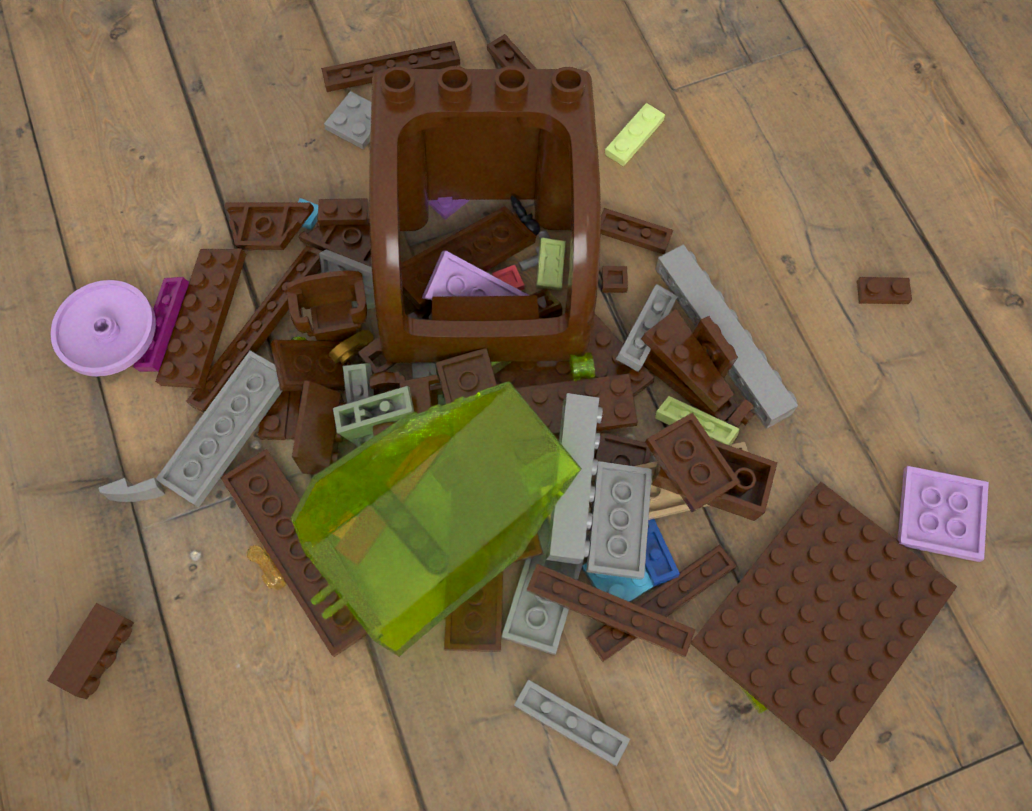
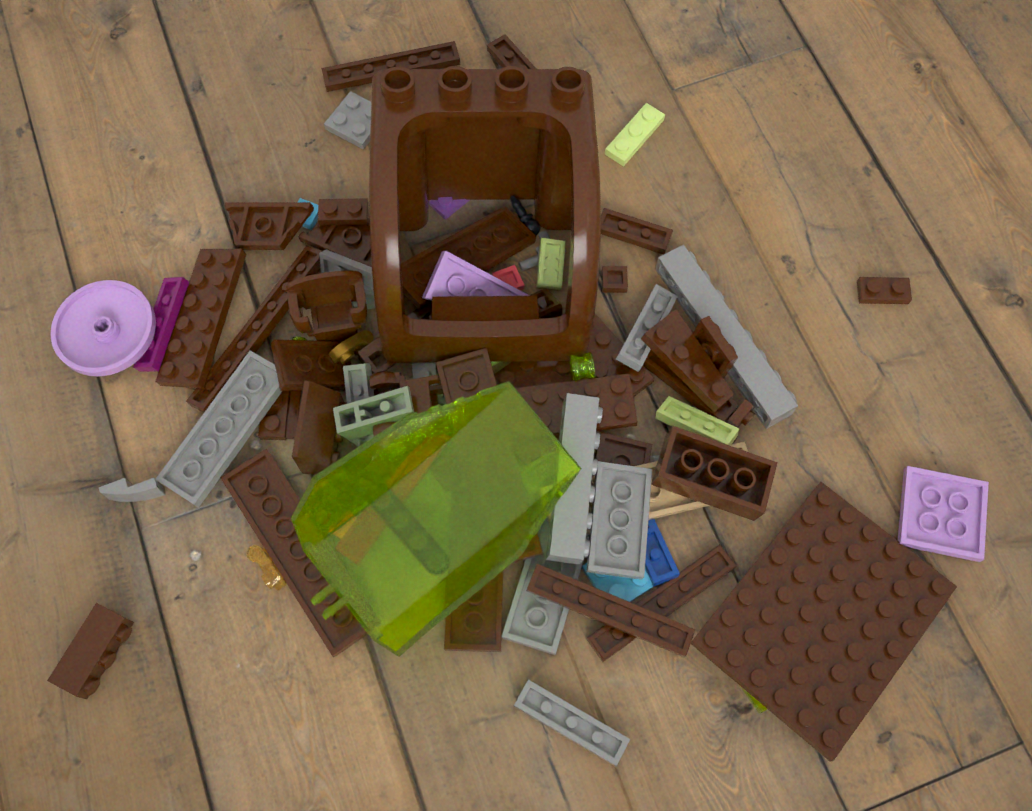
reddish brown plate [645,412,740,513] -> none

